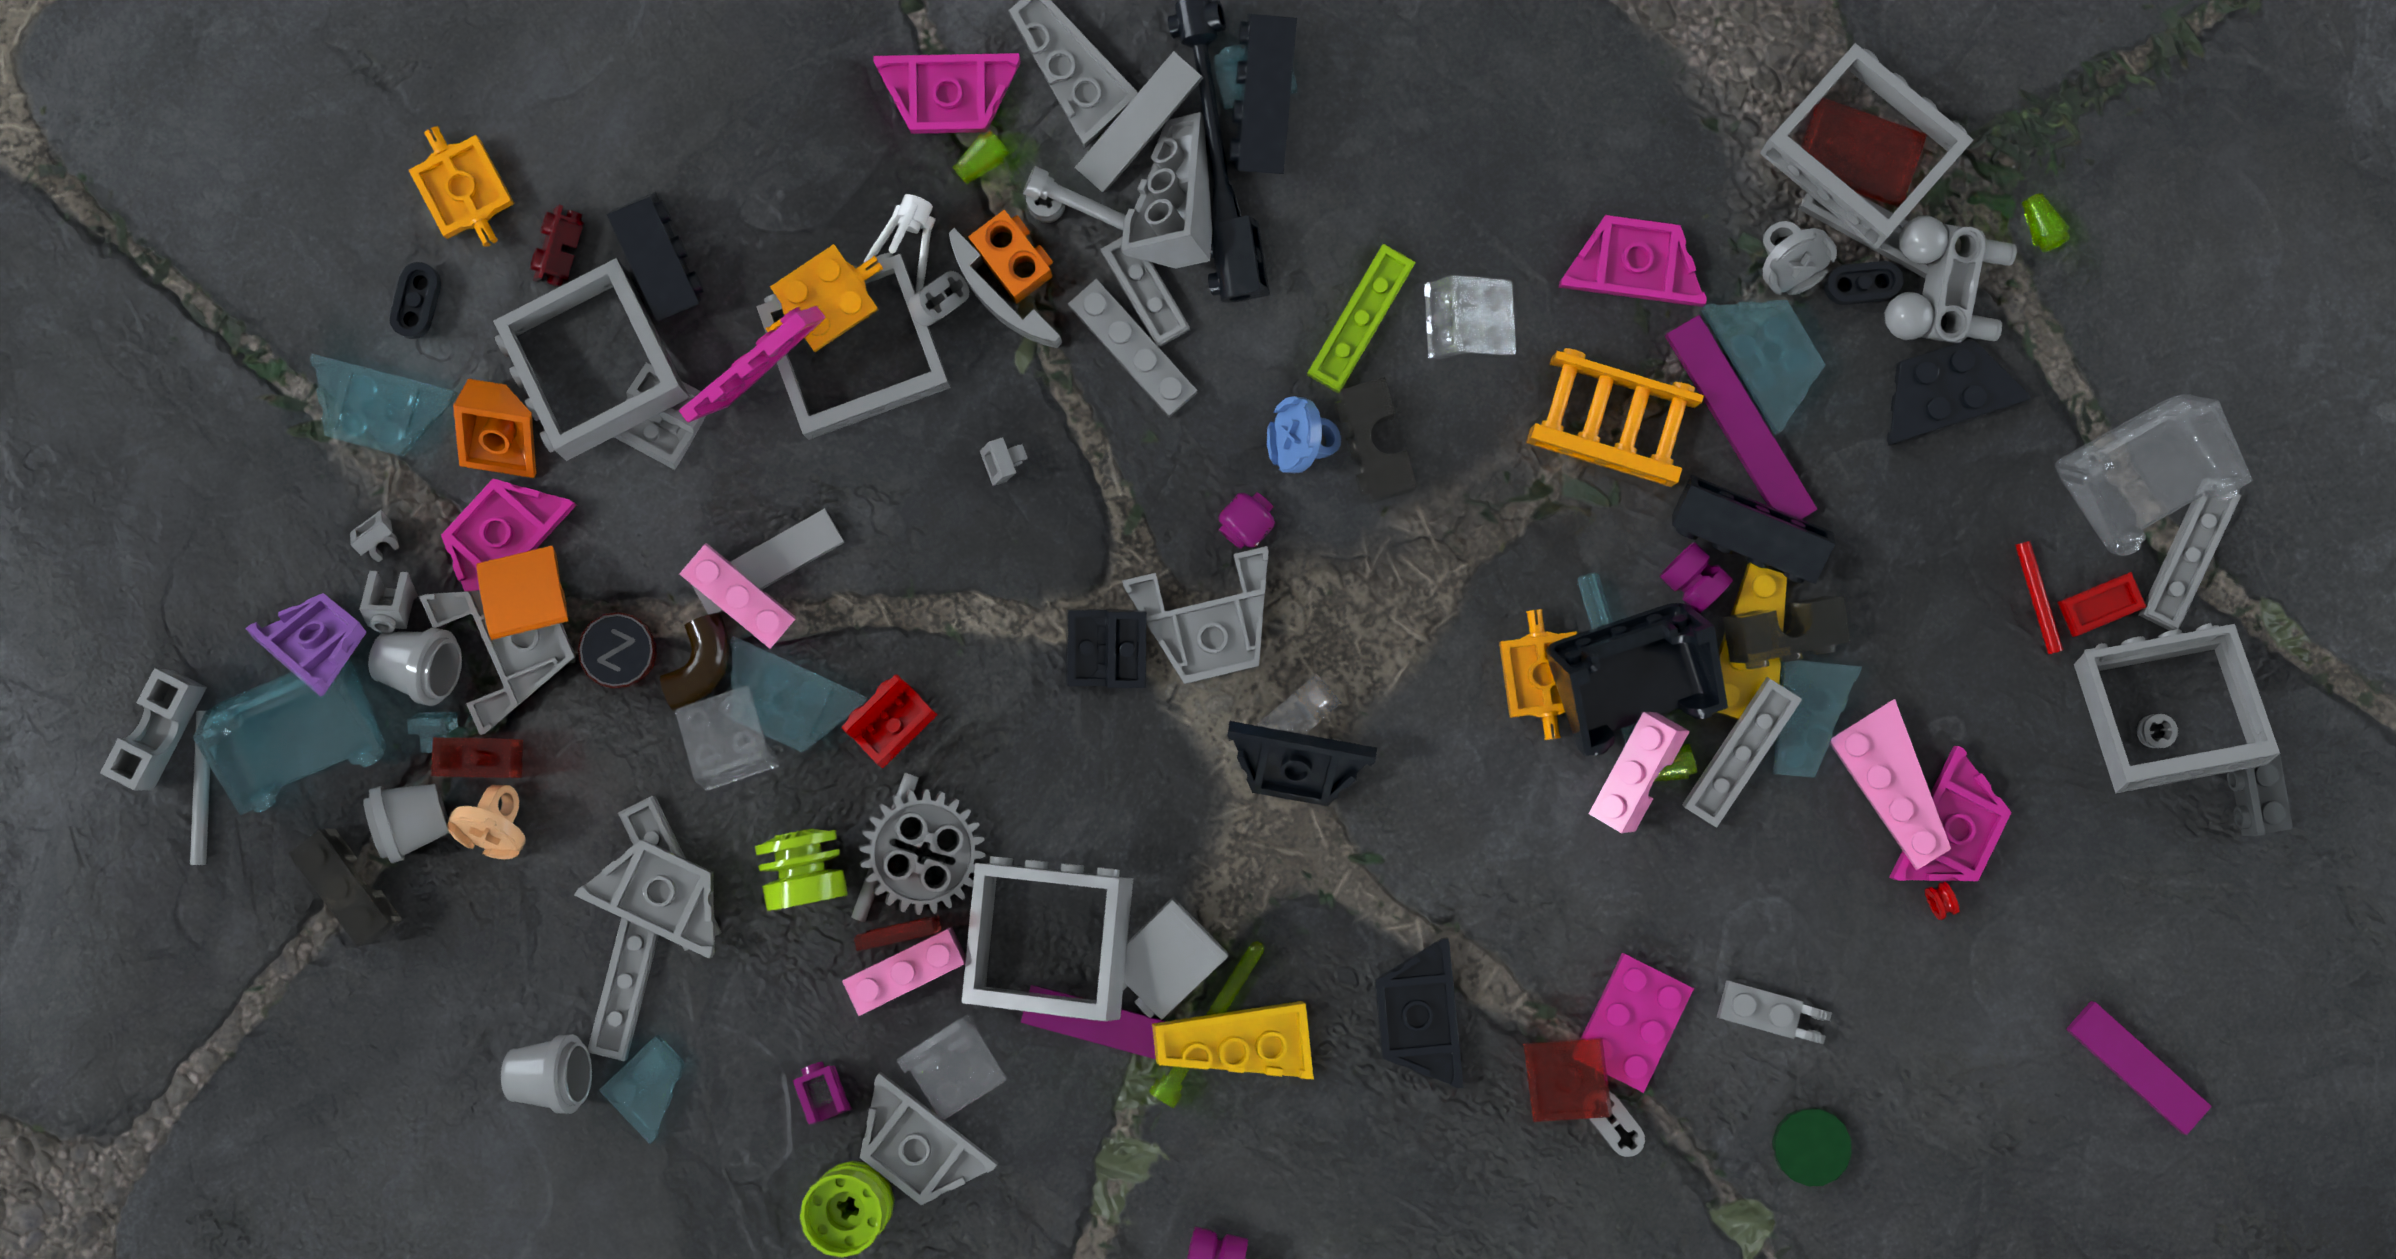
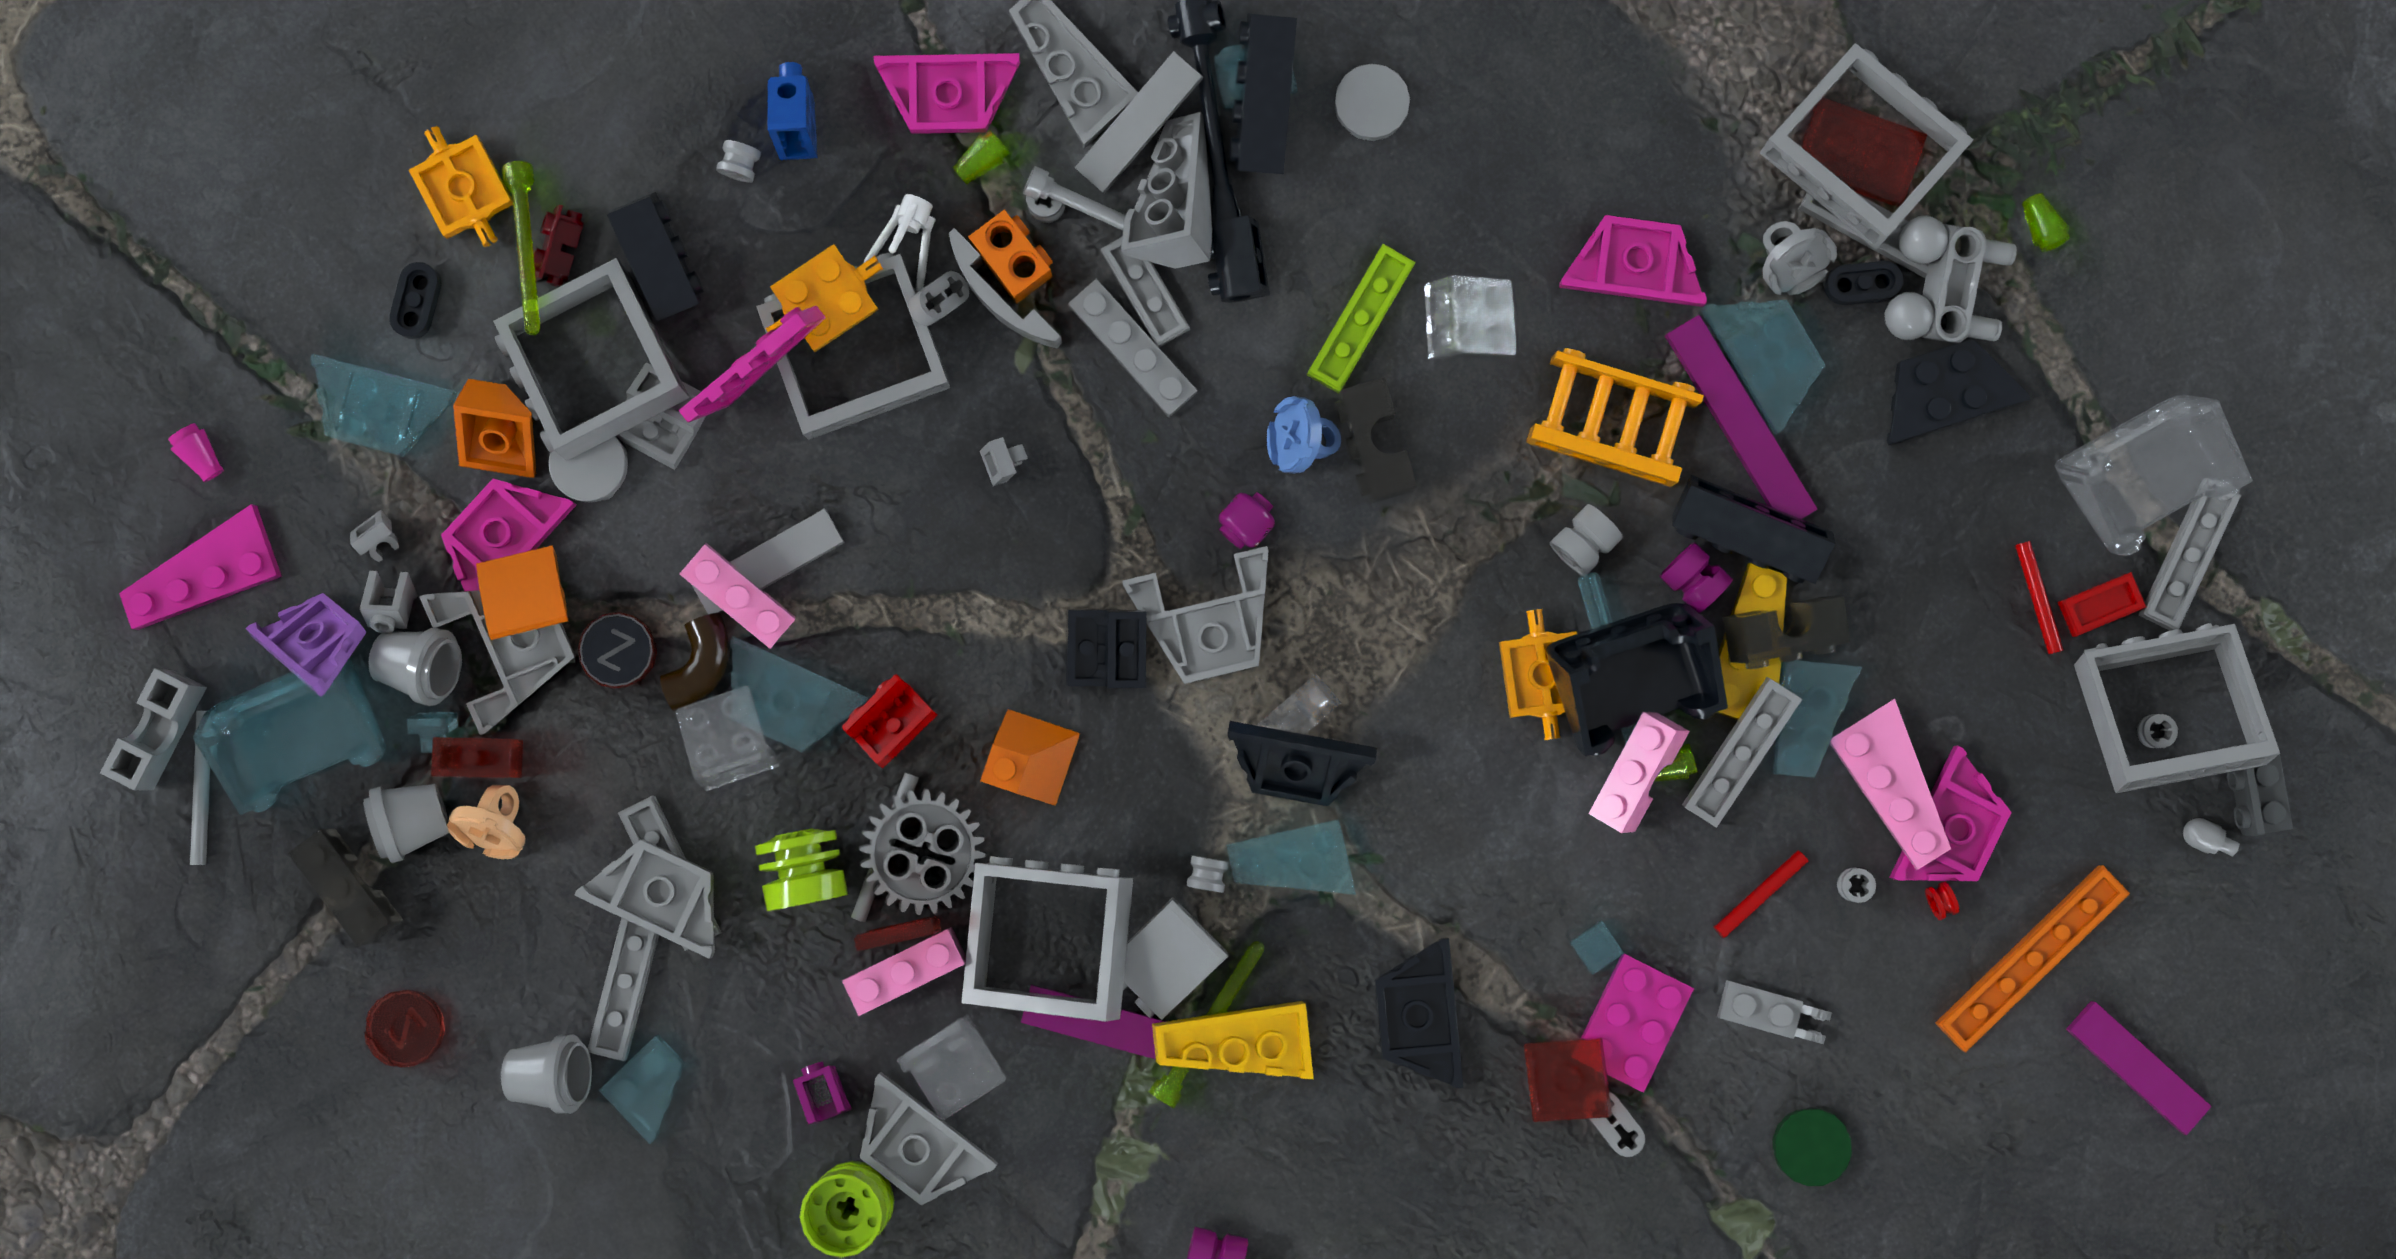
none -> dark pink wing [119,504,282,630]
none -> dark pink cone [168,423,224,482]
none -> clear red tile [364,989,445,1067]
none -> clear neon green piece [502,161,540,335]
none -> light grey tile [549,429,628,502]
none -> light grey wheel [716,140,761,182]
none -> blue torso [767,62,818,160]
none -> orange slope [980,709,1080,806]
none -> light grey wheel [1186,855,1229,893]
none -> clear light blue wing [1226,819,1356,895]
none -> light grey tile [1334,64,1410,141]
none -> light grey wheel [1550,504,1623,577]
none -> clear light blue tile [1569,921,1624,975]
none -> red bar [1713,850,1808,938]
none -> light grey bush [1837,868,1876,903]
none -> orange tile [1935,865,2130,1052]
none -> light grey cylinder [2183,818,2240,857]

